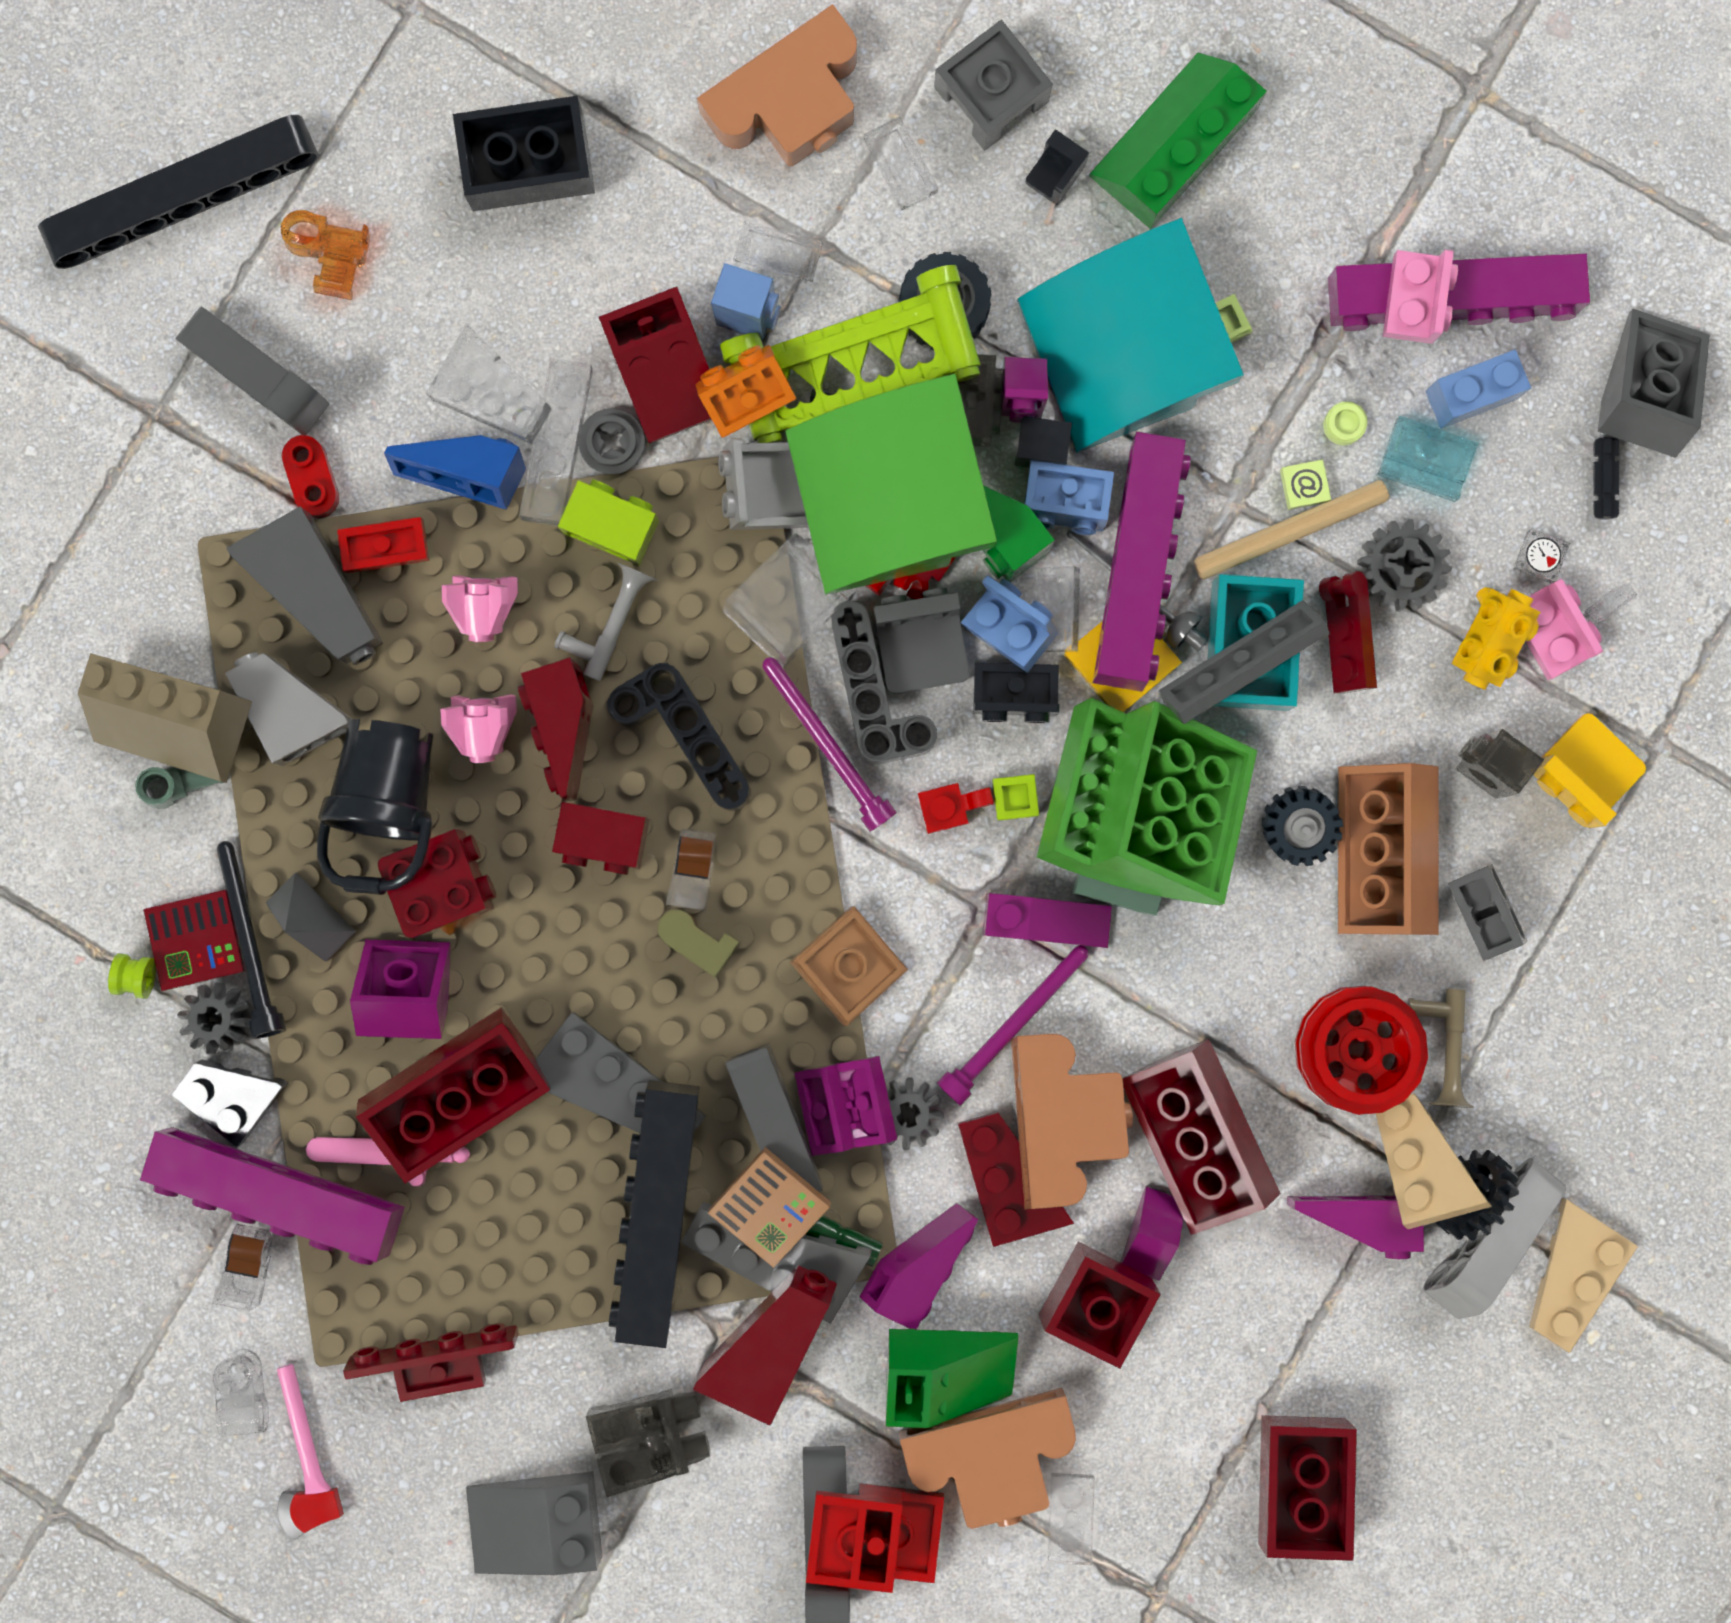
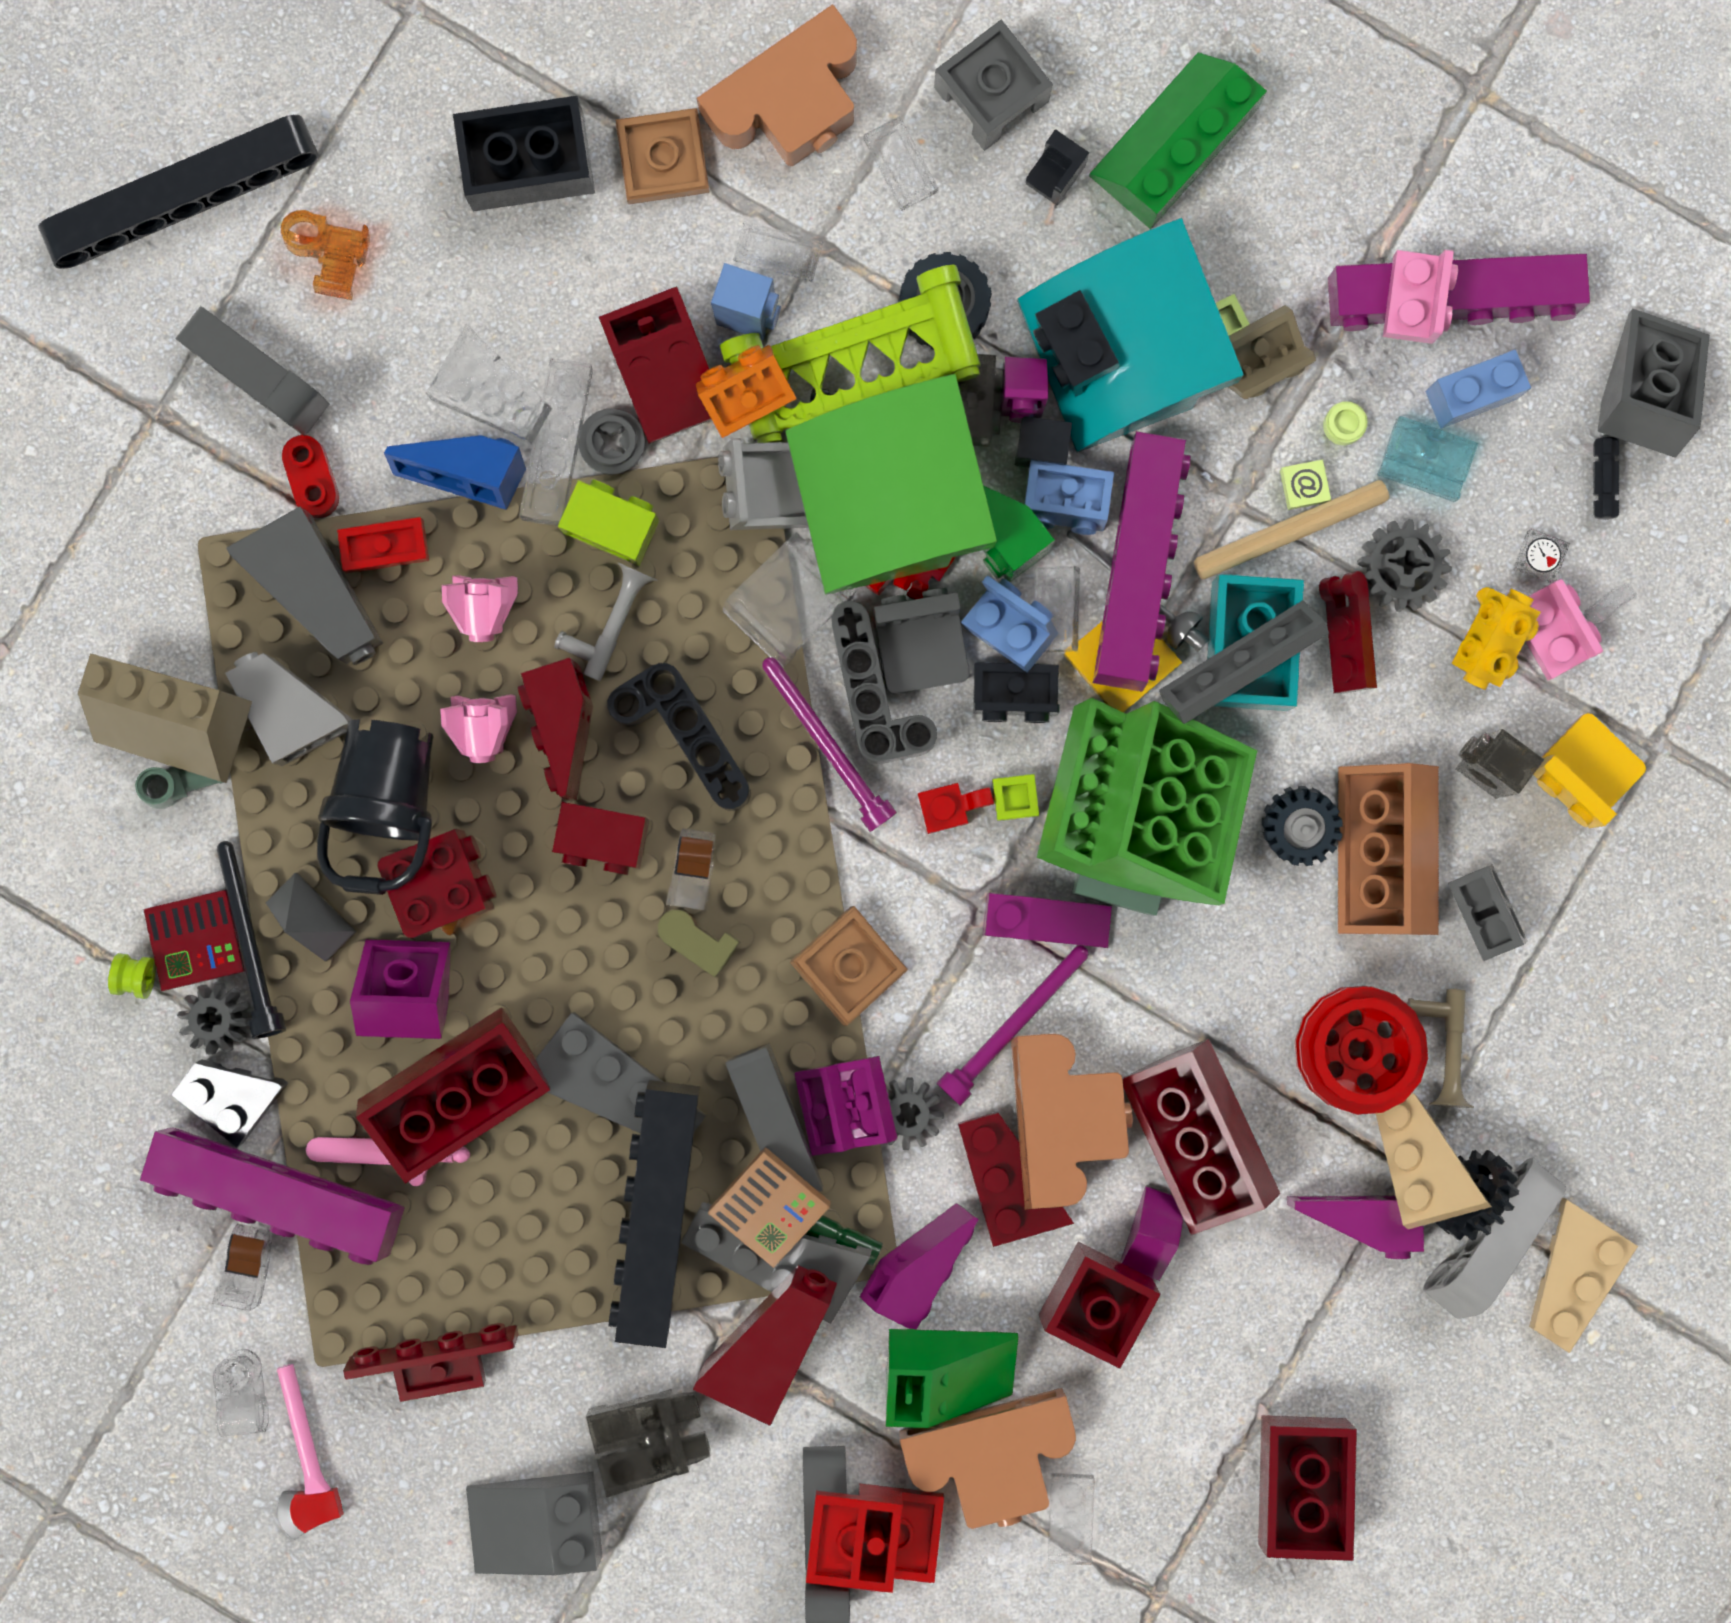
none -> medium nougat tile [615,108,710,205]
none -> black bracket [1033,290,1120,397]
none -> dark tan bracket [1228,305,1316,399]

